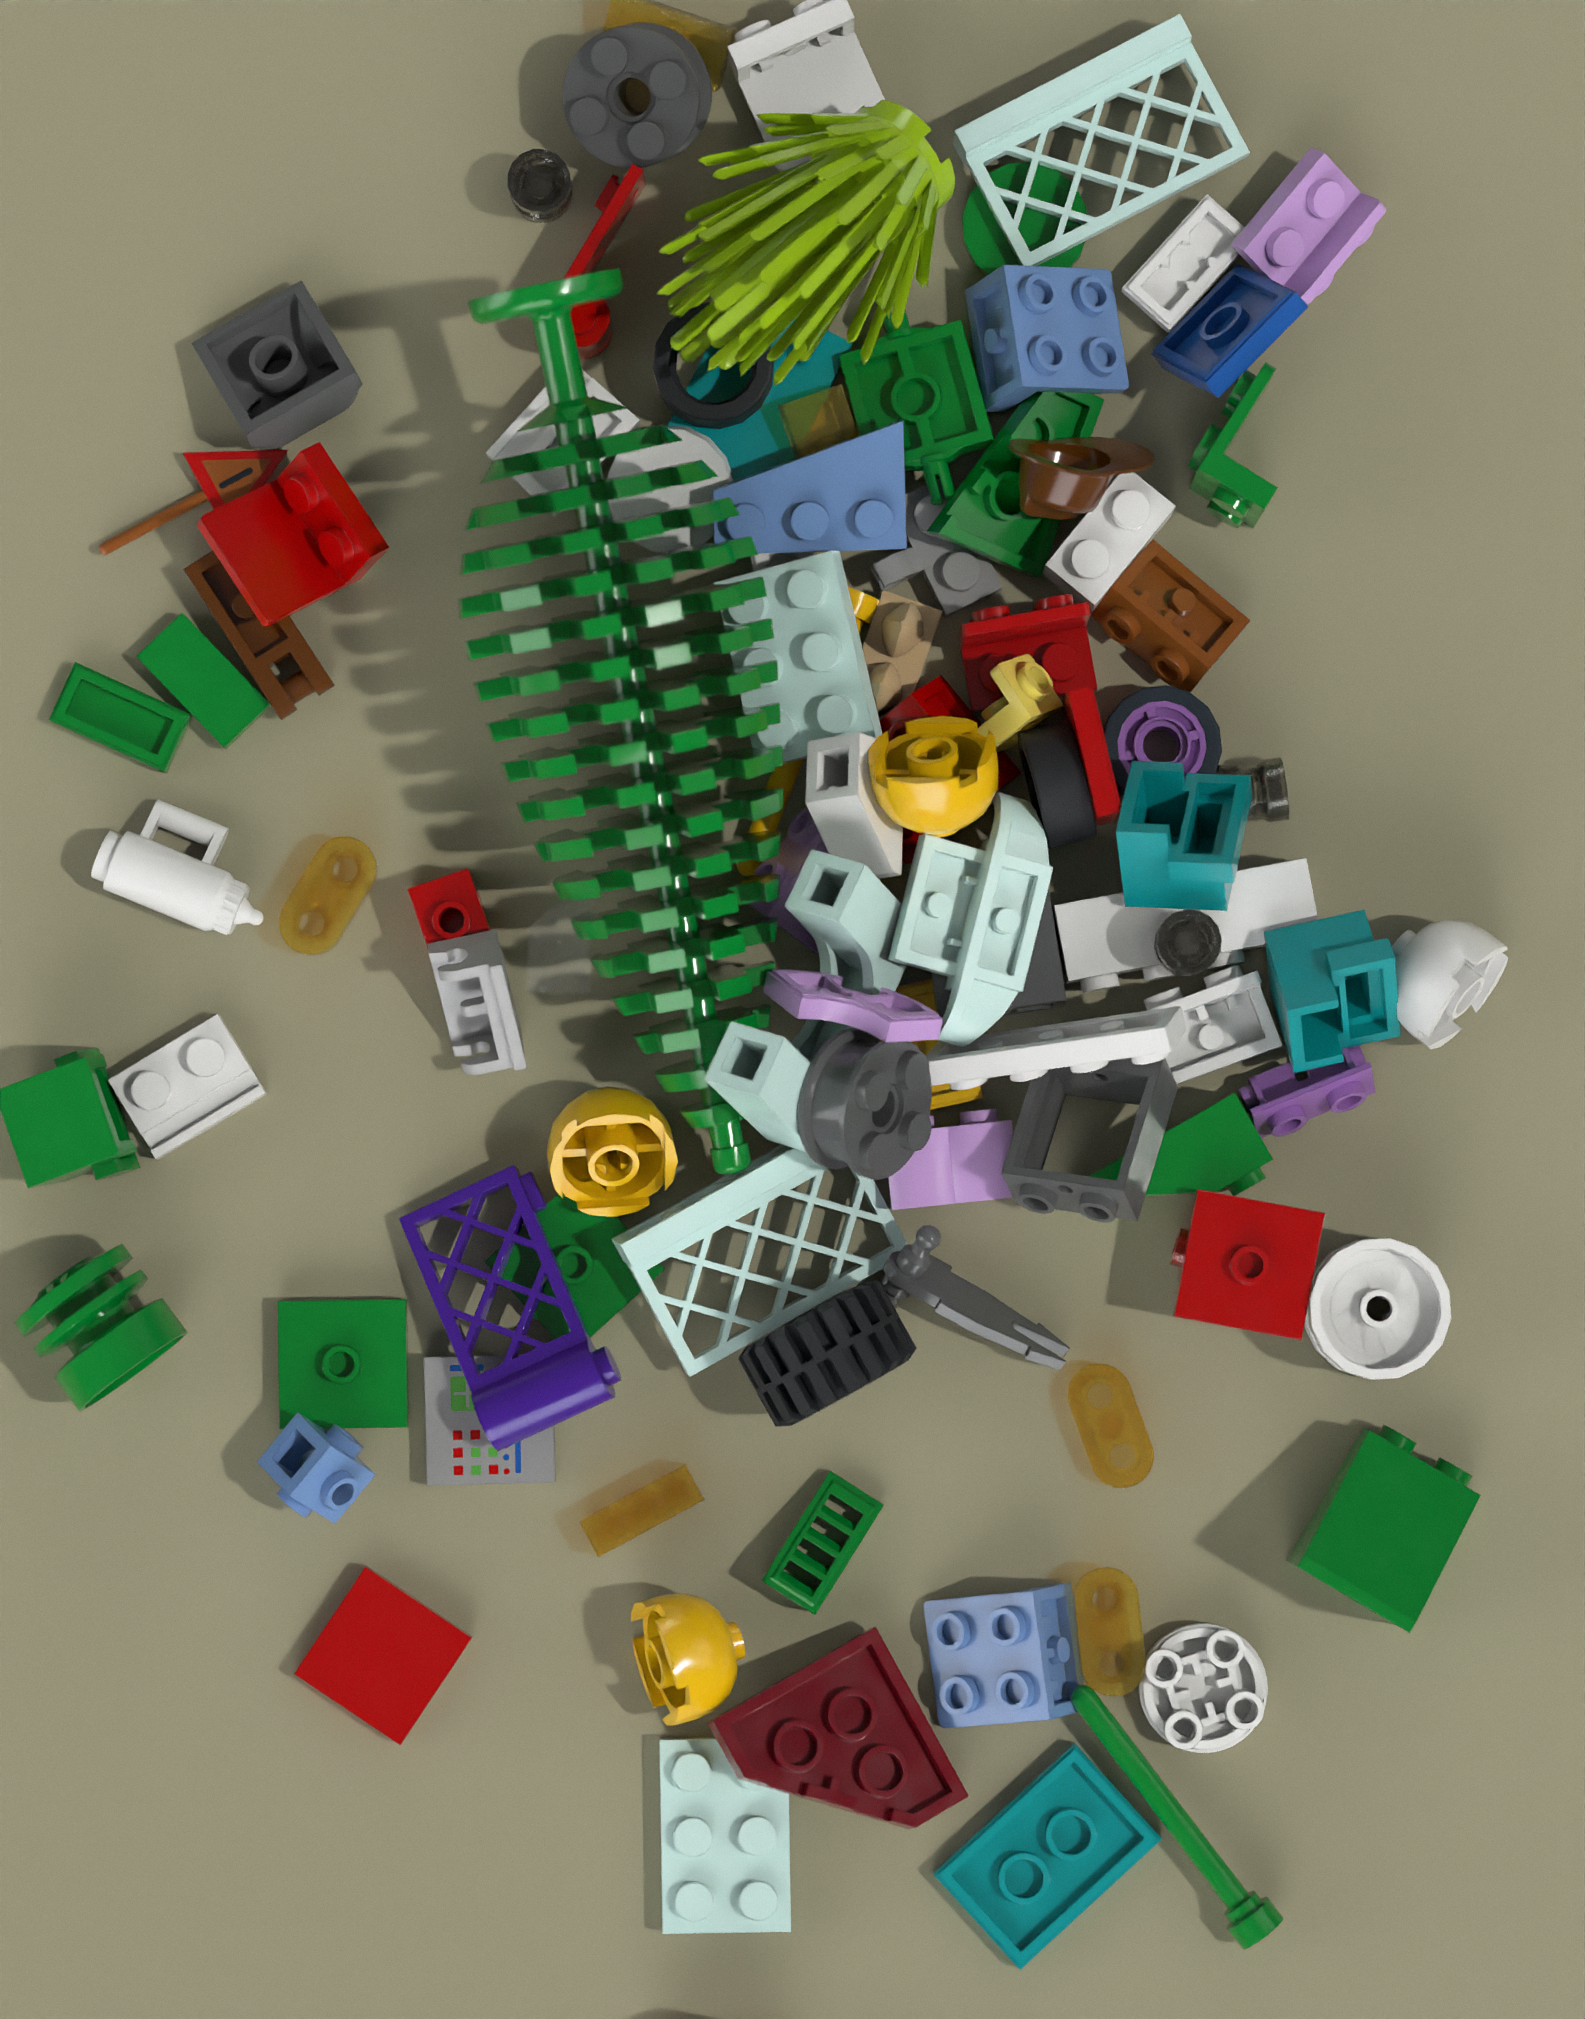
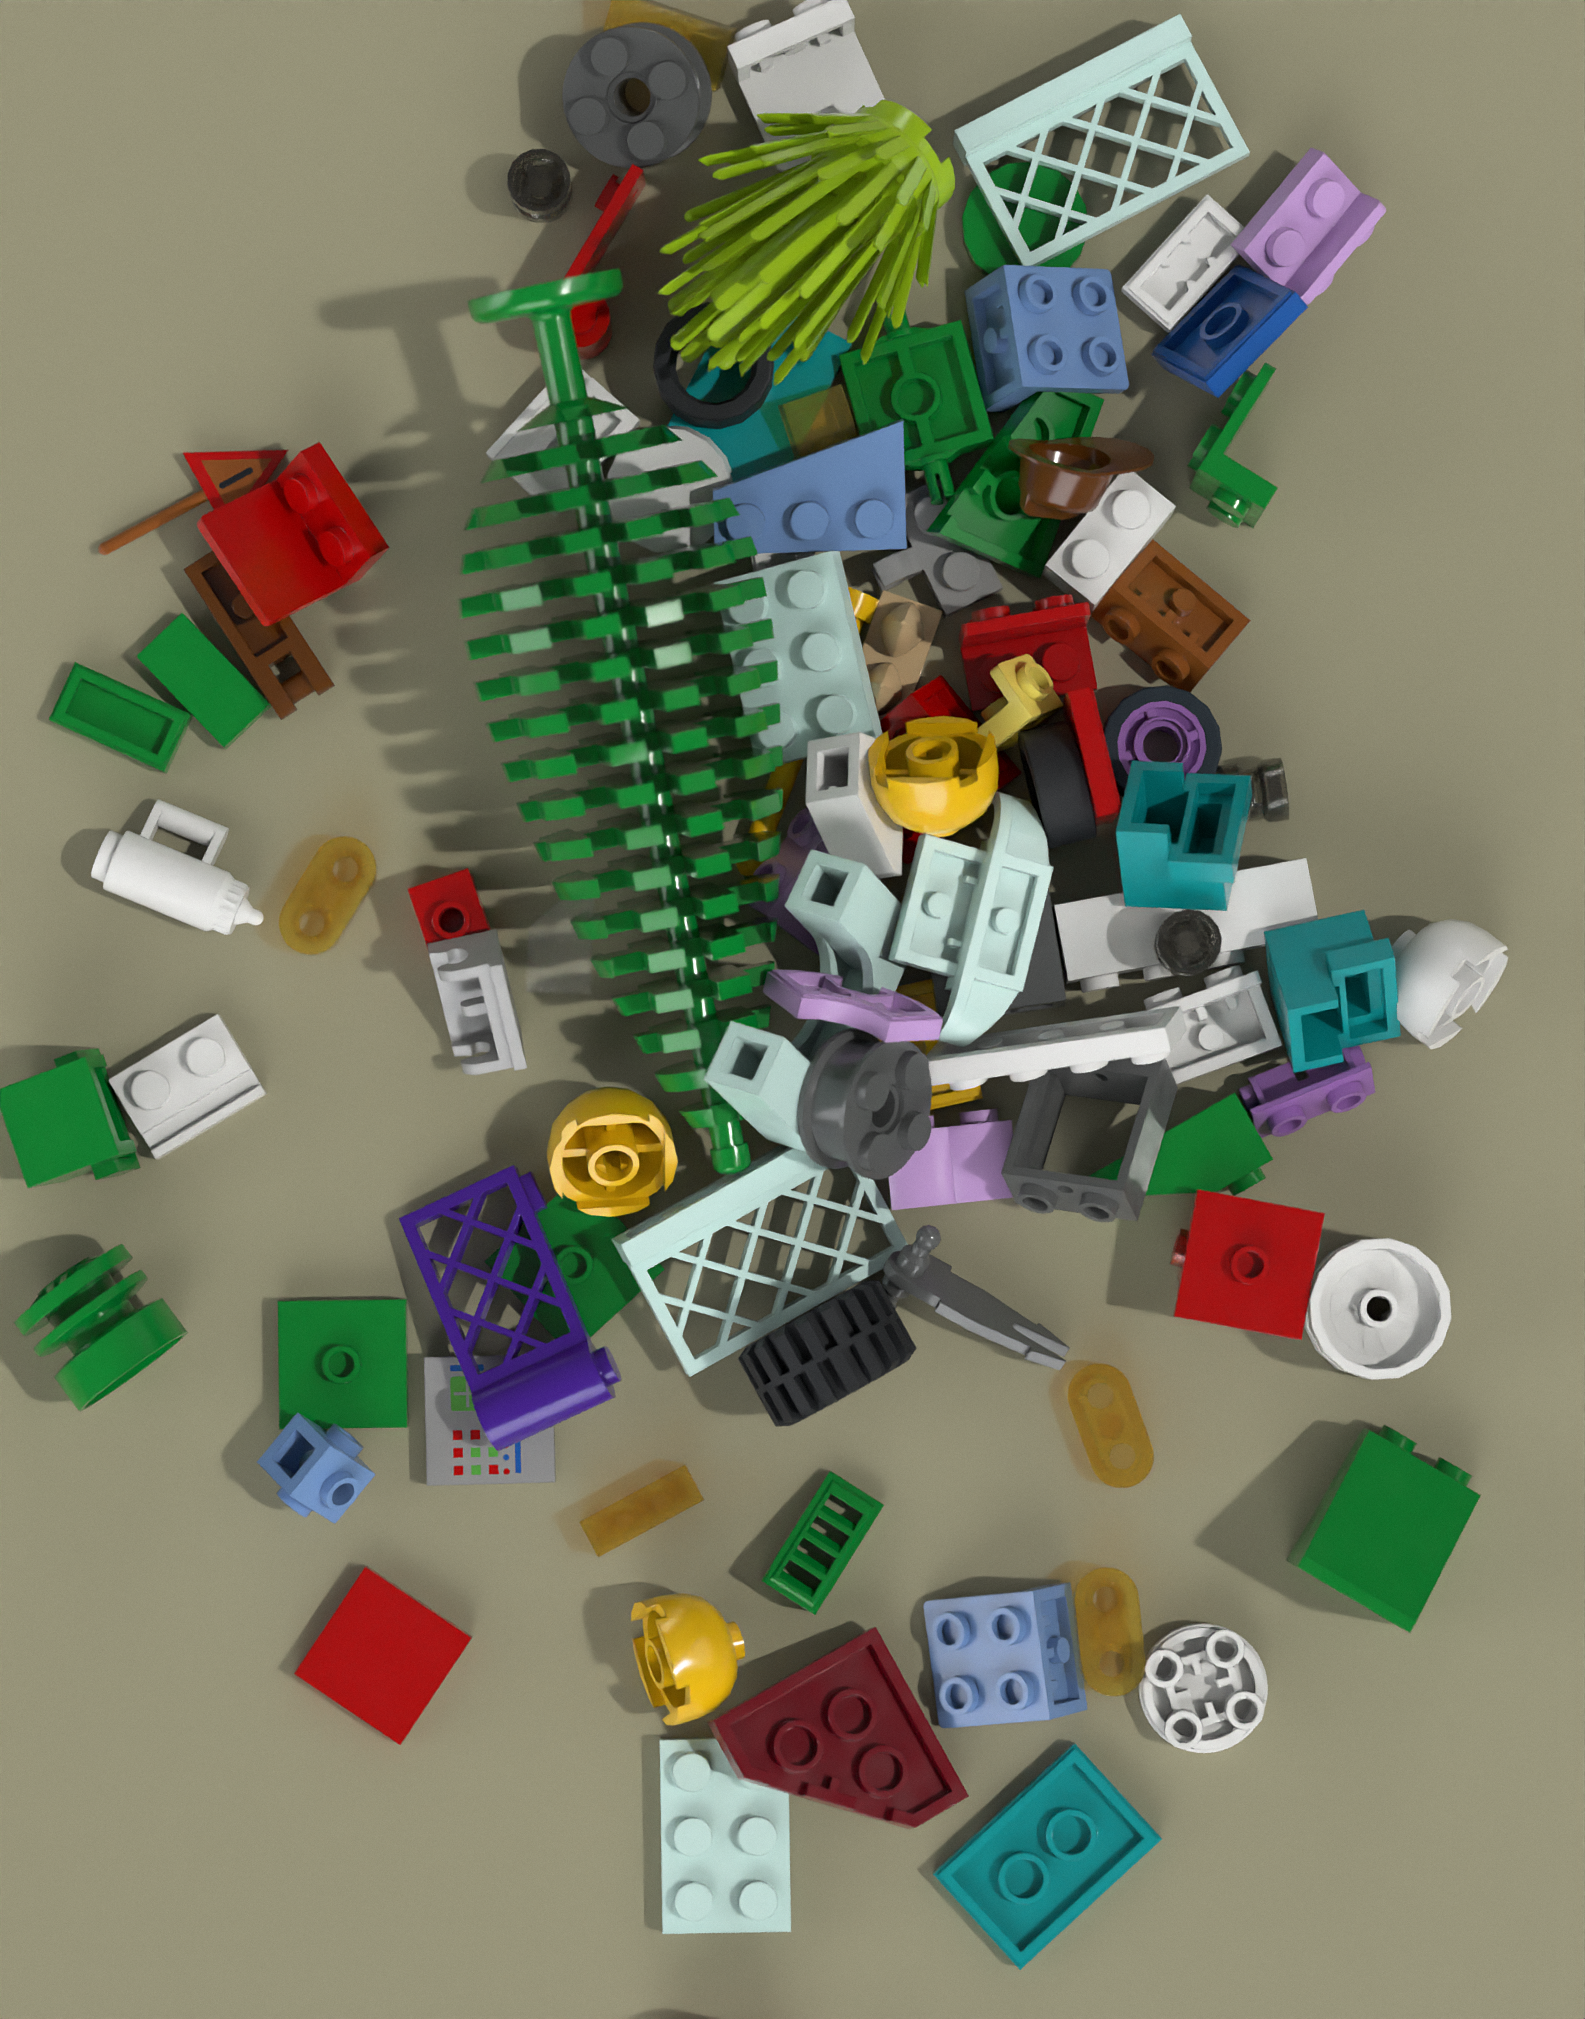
dark grey slope [192,280,363,449] -> none
green piece [1071,1685,1283,1949] -> none

